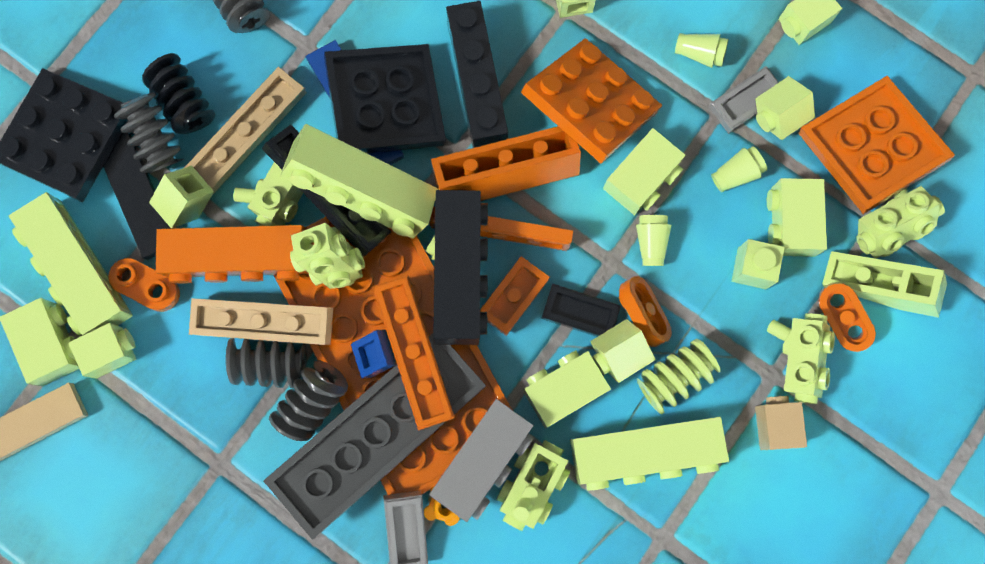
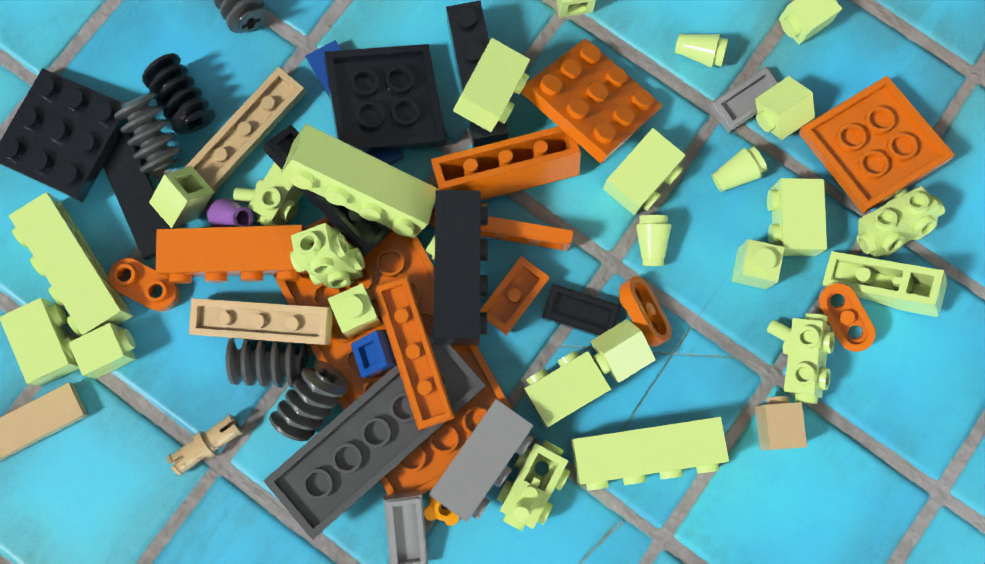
yellowish green piece [637,339,721,415] -> none
none -> tan pin [166,414,243,476]
none -> medium lavender cone [207,198,253,227]
none -> yellowish green brick [328,283,382,338]
none -> yellowish green brick [453,38,530,132]

